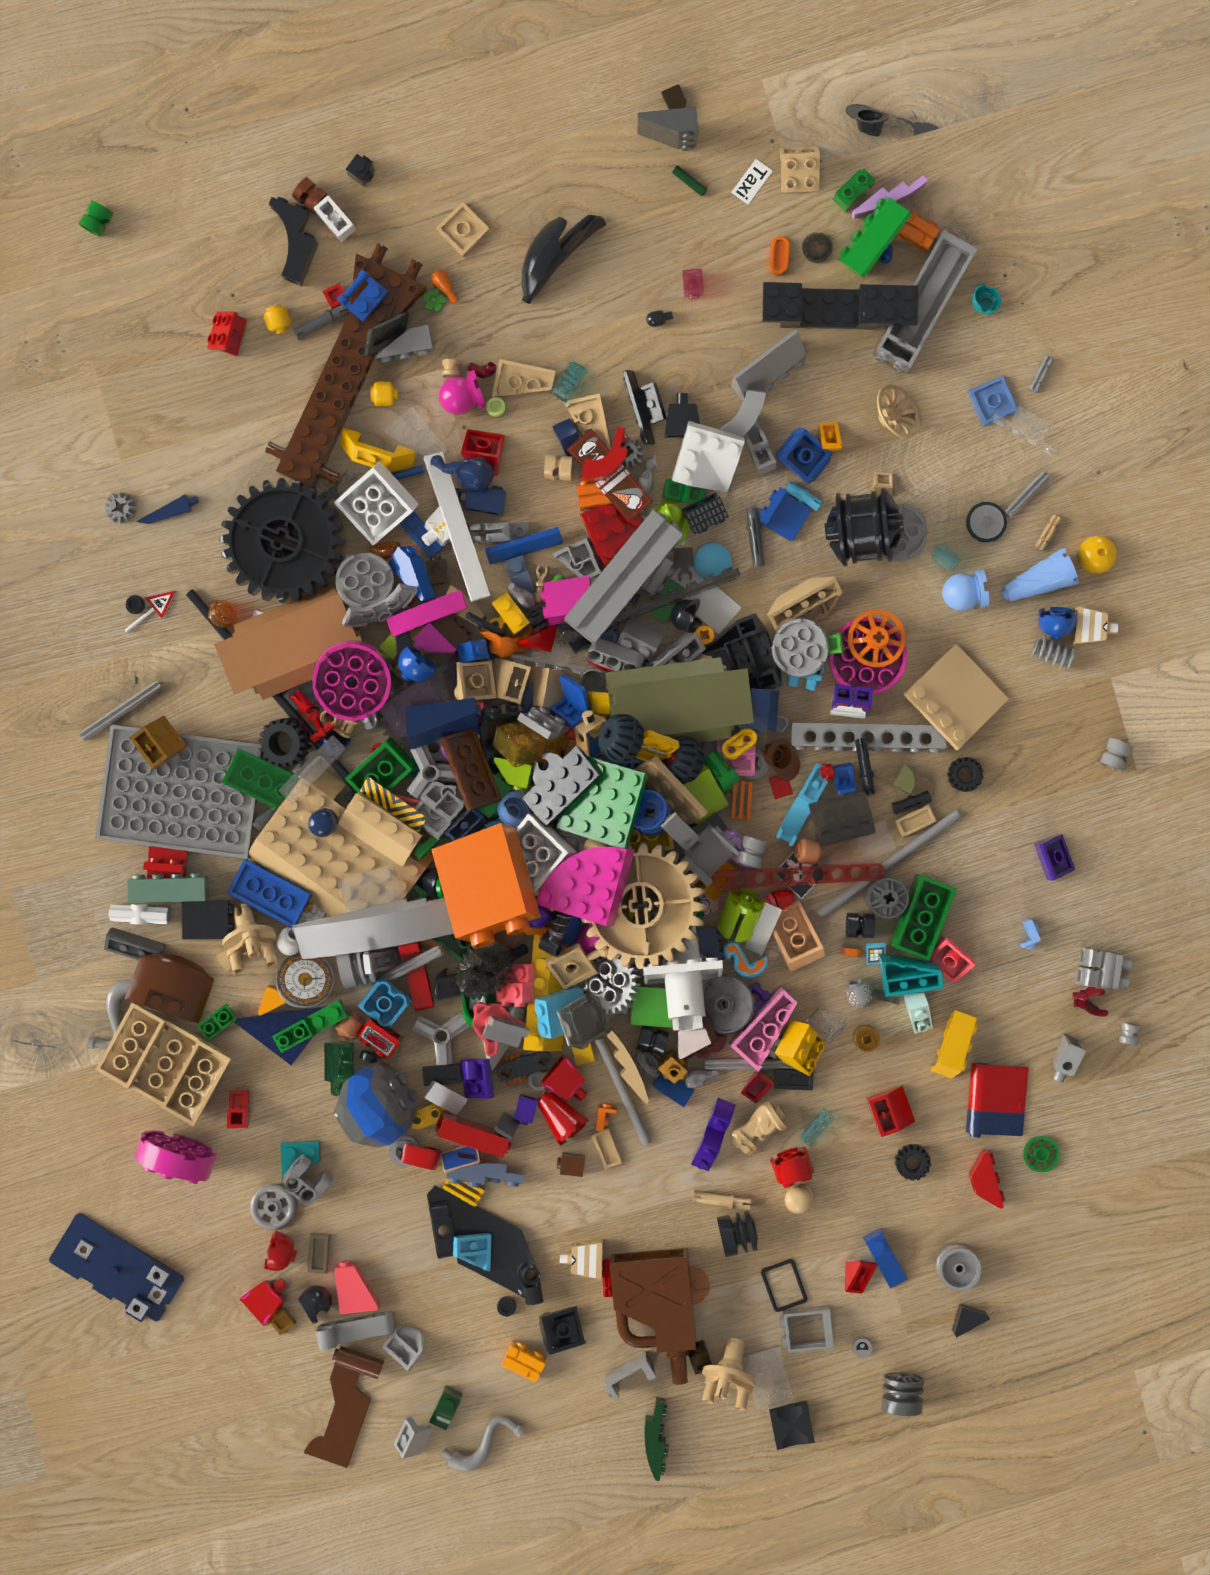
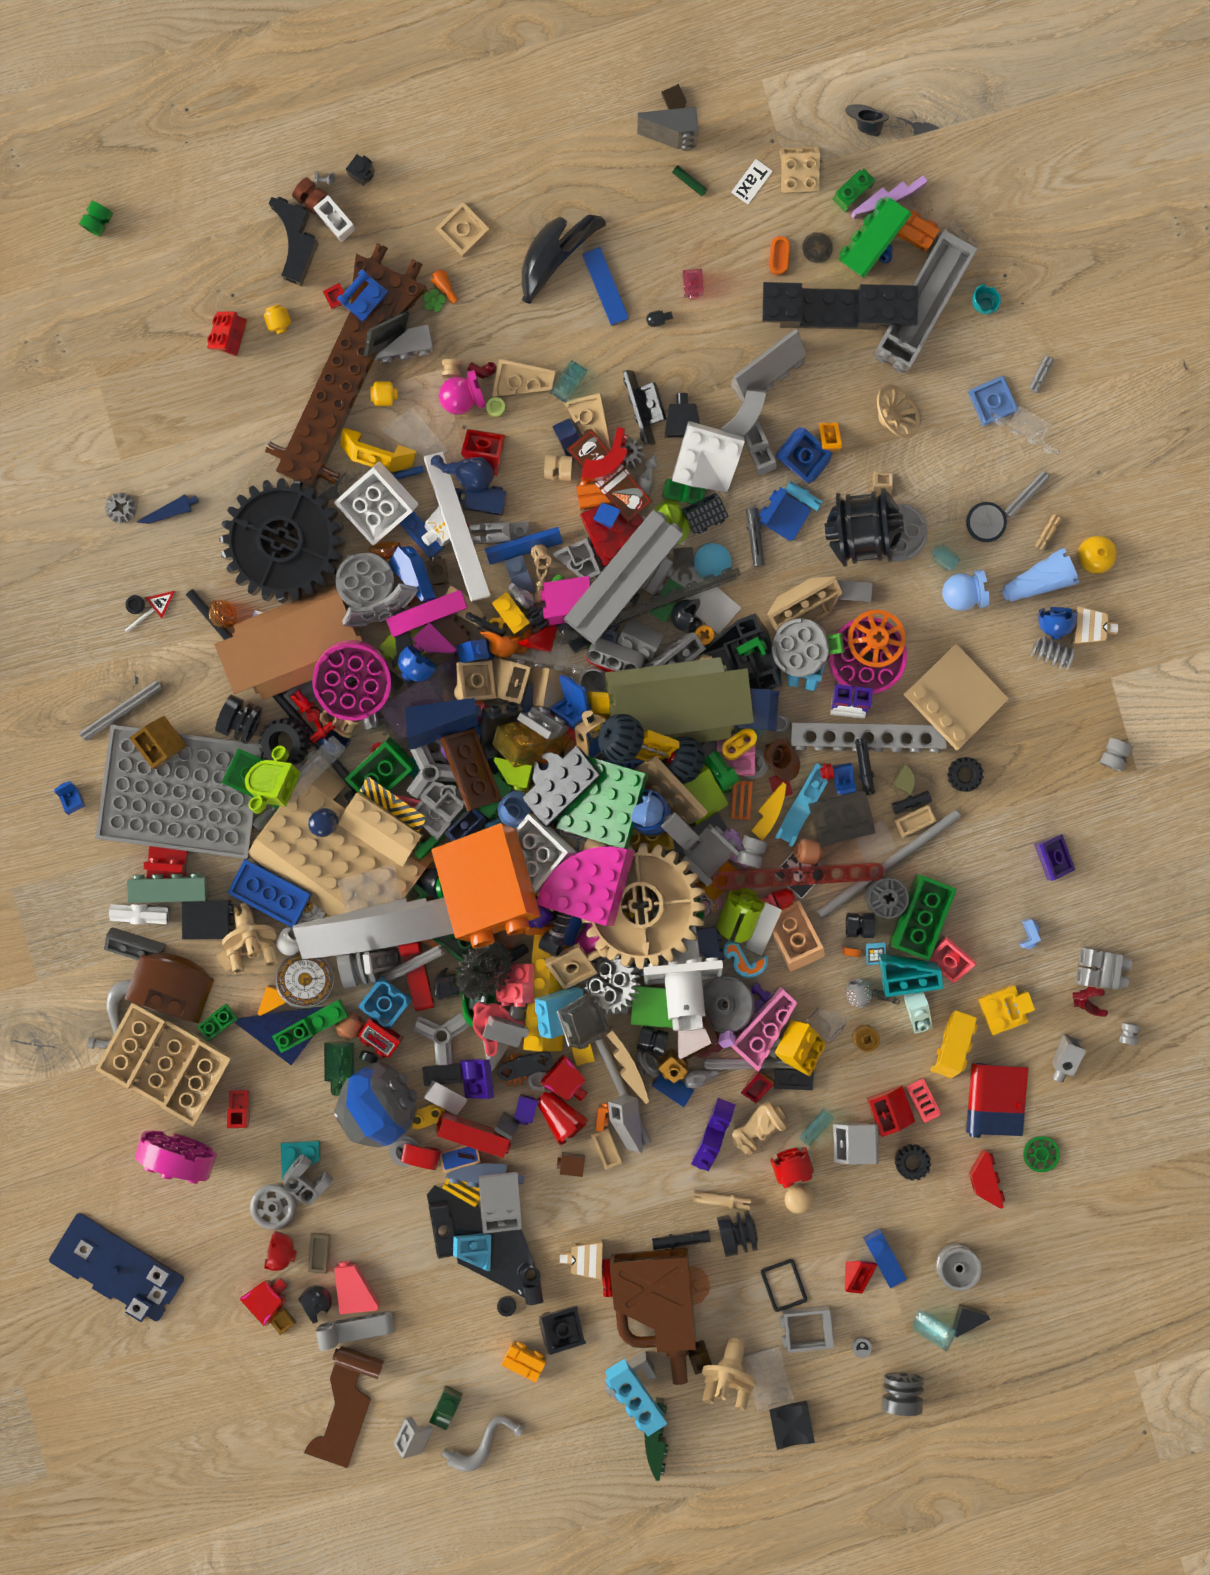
dark grey pin [293,304,349,340] -> none
light grey slope [382,1326,425,1371] -> none
none -> blue bracket [54,781,85,815]
none -> black wheel [215,694,262,744]
none -> lime piece [245,746,301,814]
none -> light grey piece [314,171,335,185]
none -> light grey slope [479,1172,522,1234]
none -> tan bush [531,544,552,569]
none -> blue tile [582,247,629,326]
none -> blue slope [593,502,621,529]
none -> medium azure brick [605,1358,667,1436]
none -> light grey slope [608,1095,643,1153]
none -> medium blue piece [632,790,663,827]
none -> black pin [652,1230,711,1250]
none -> lavender piece [718,1030,736,1048]
none -> green bracket [736,637,767,656]
none -> yellow slope [751,782,786,841]
none -> light grey slope [833,1121,879,1164]
none -> light grey slope [837,580,873,603]
none -> coral slope [906,1078,941,1123]
none -> clear light blue brick [913,1310,957,1352]
none -> yellow piece [977,985,1035,1035]

